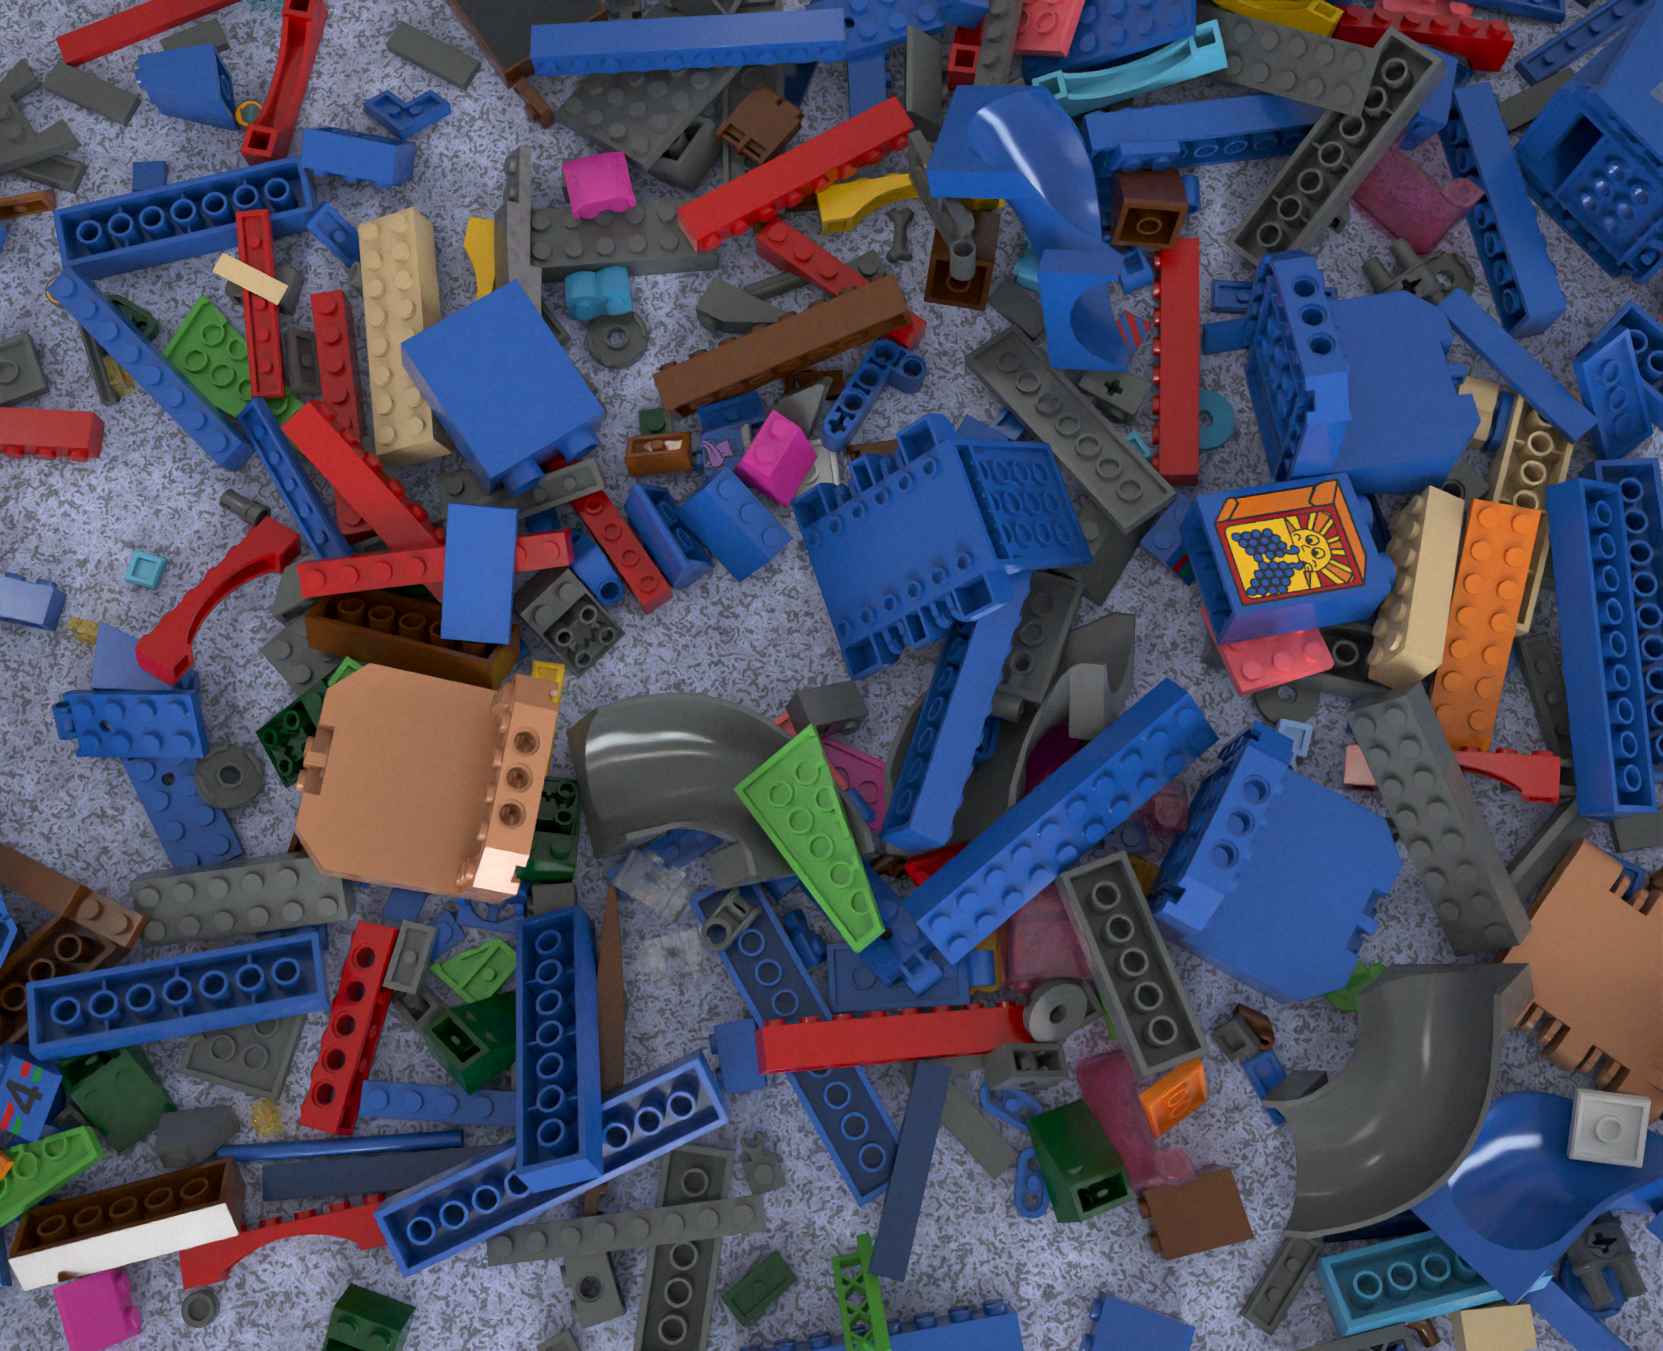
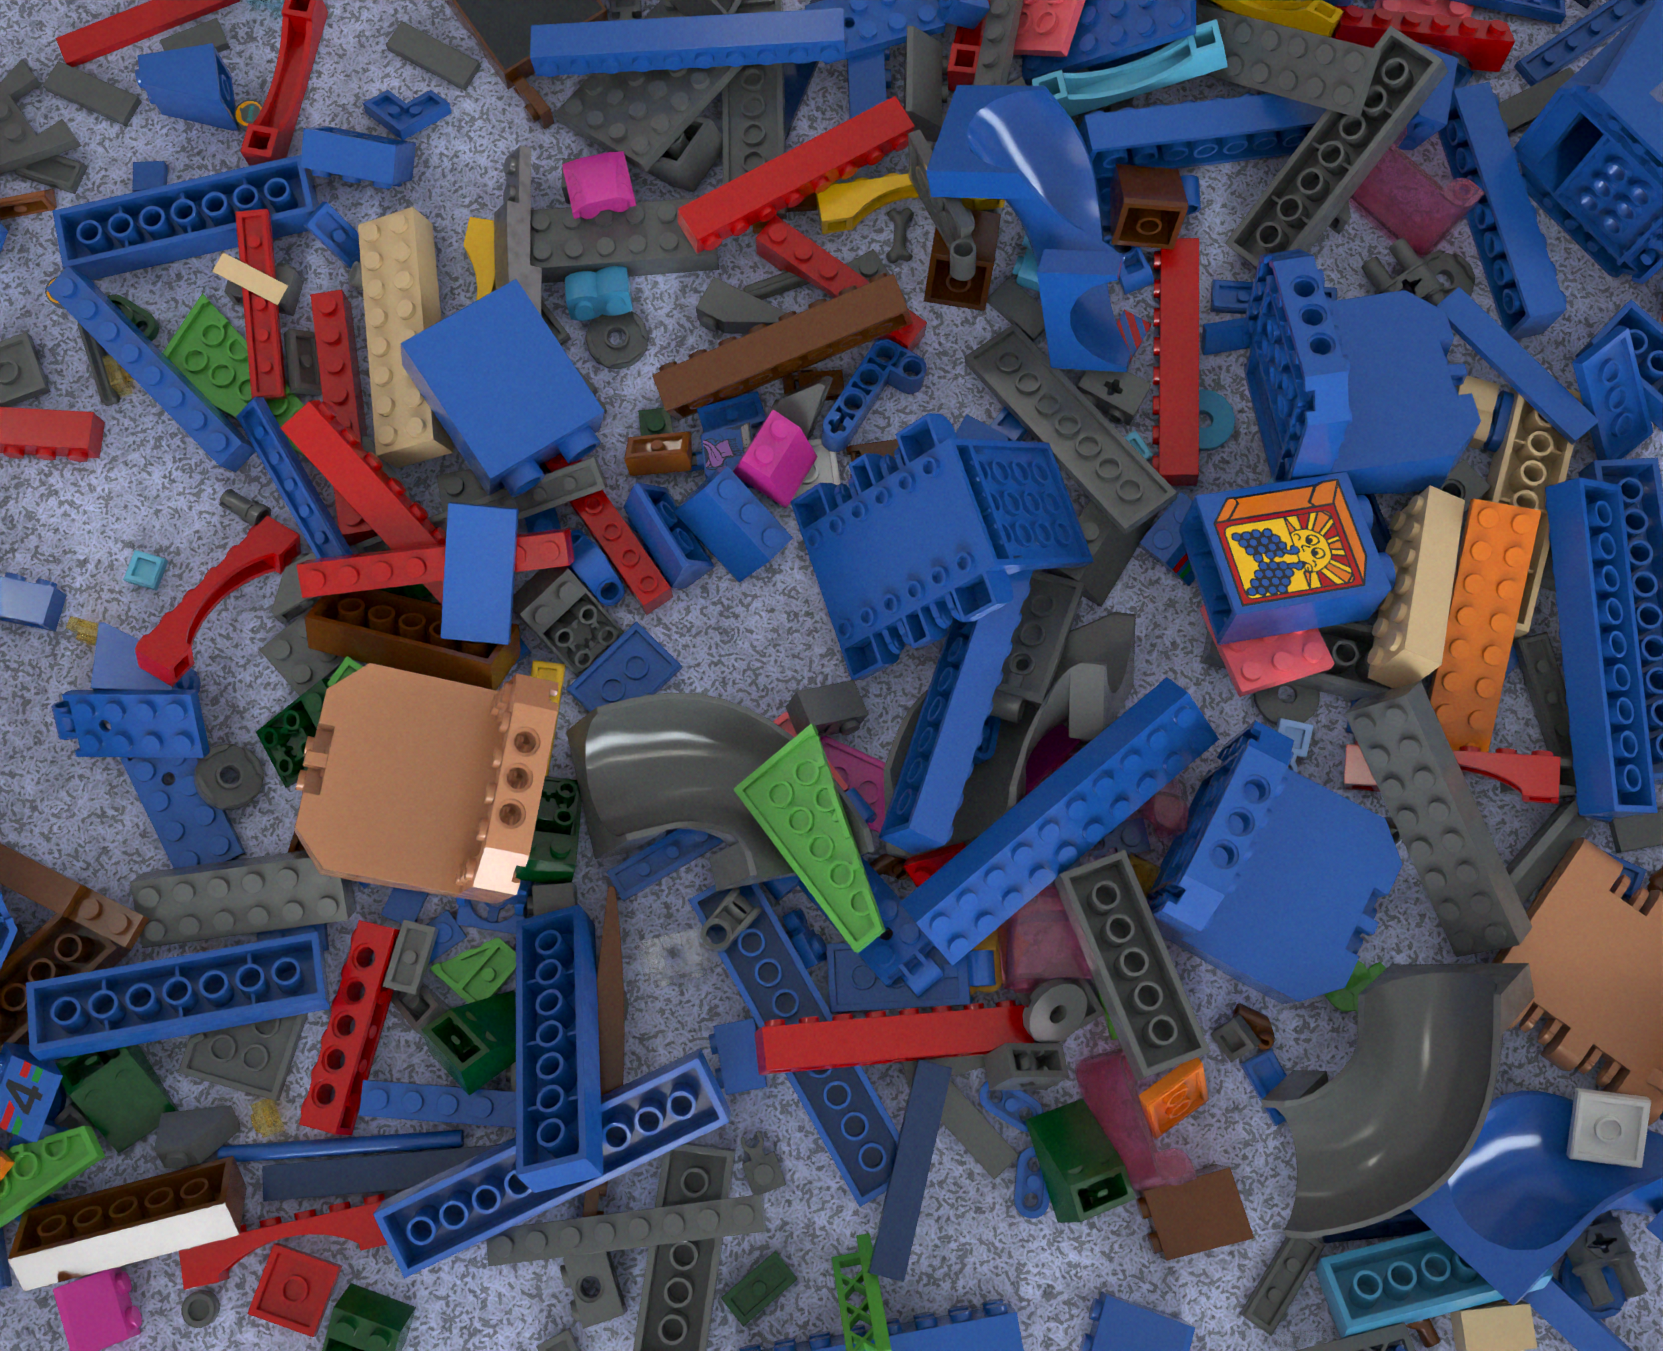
clear brick [611,849,698,924] -> none
reddish brown plate [714,85,804,167] -> none
blue plate [1108,140,1180,172] -> none
none -> red plate [247,1243,343,1337]
none -> blue tile [566,621,683,713]

